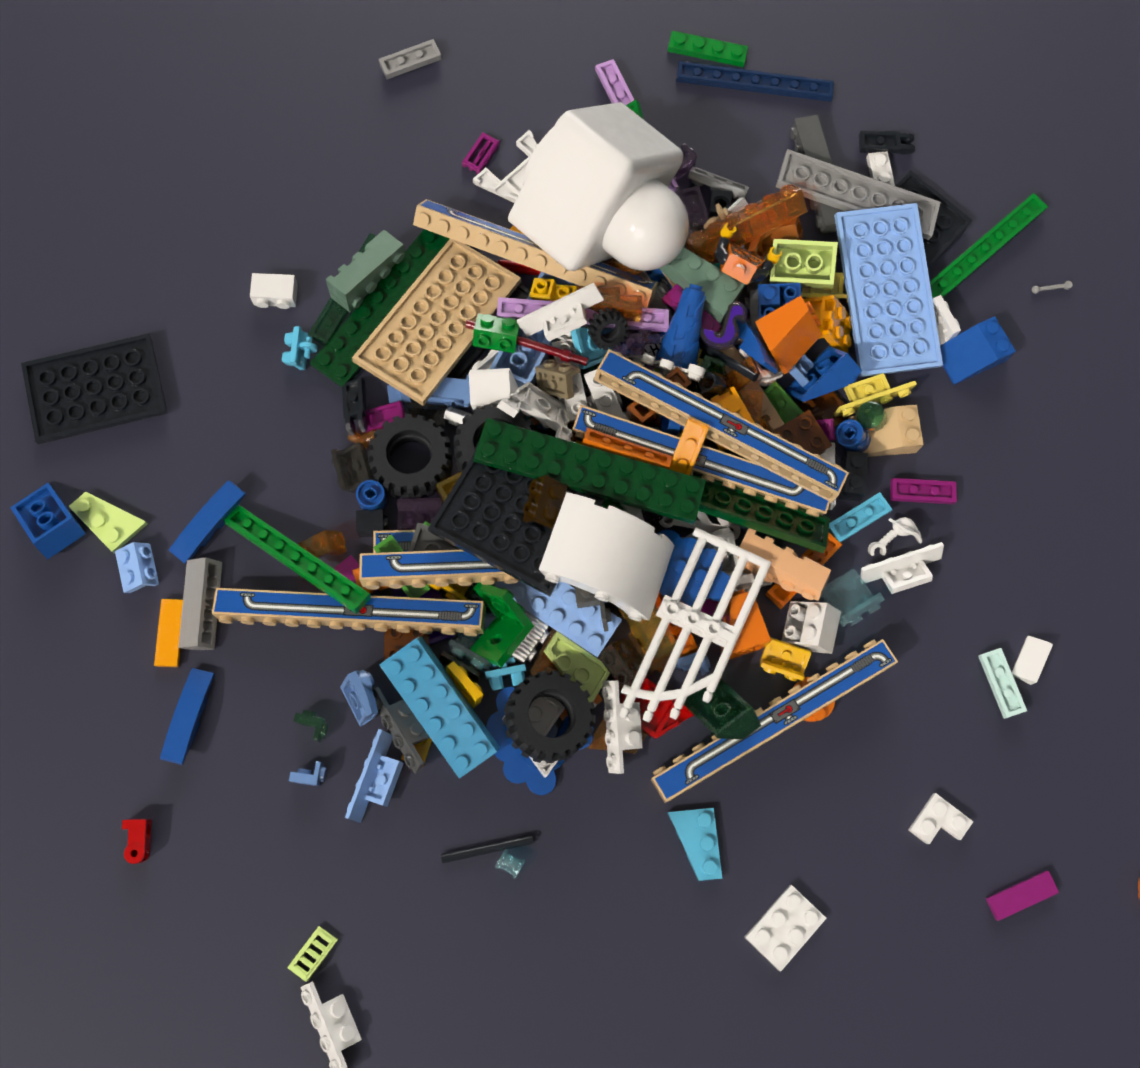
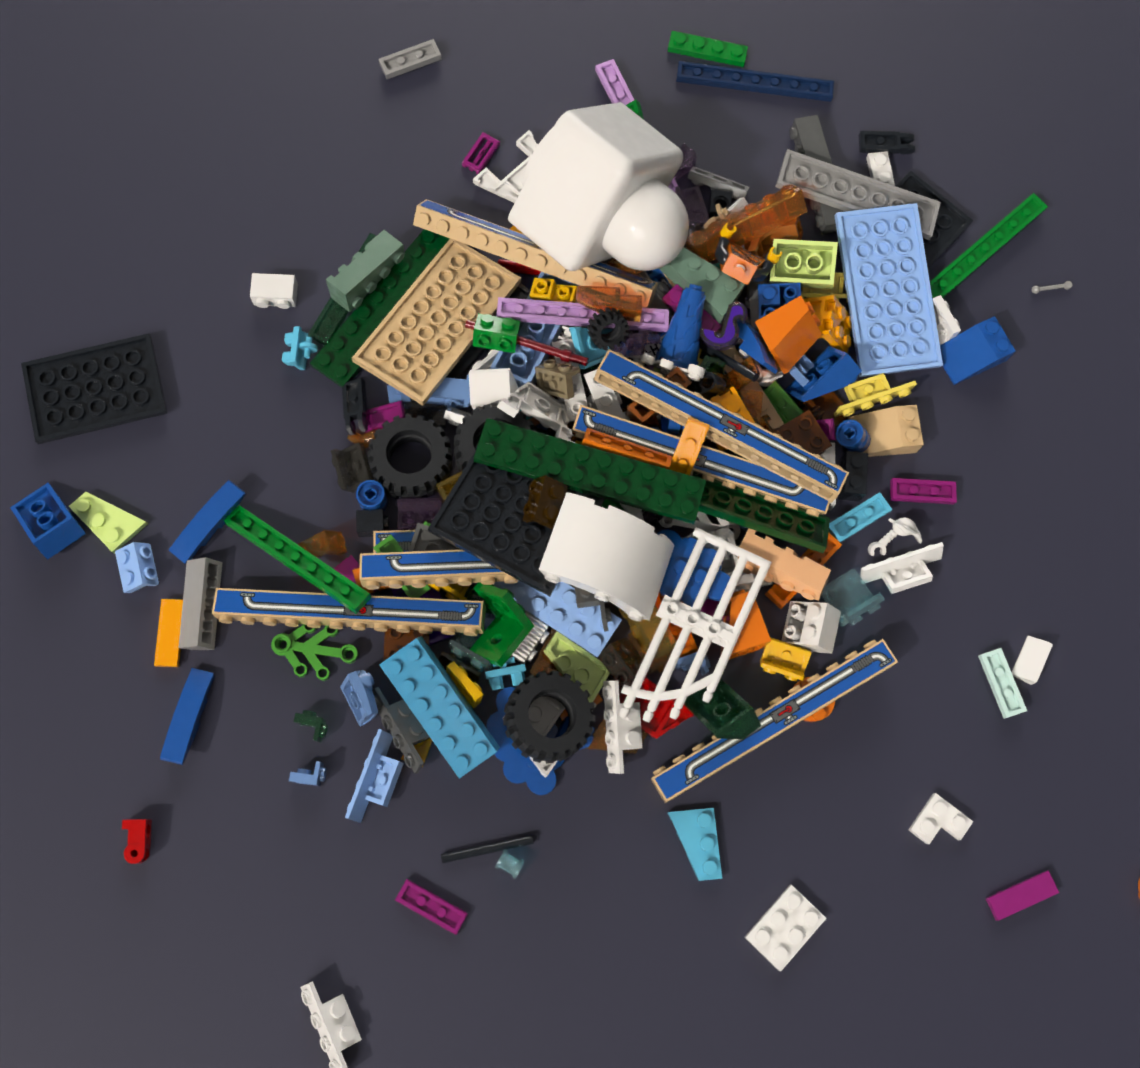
yellowish green slope [287,926,338,982] -> none
white bracket [517,283,604,342] -> none
clear green head [856,401,887,432] -> none
none -> bright green plant [271,624,359,681]
none -> magenta tile [395,879,468,935]

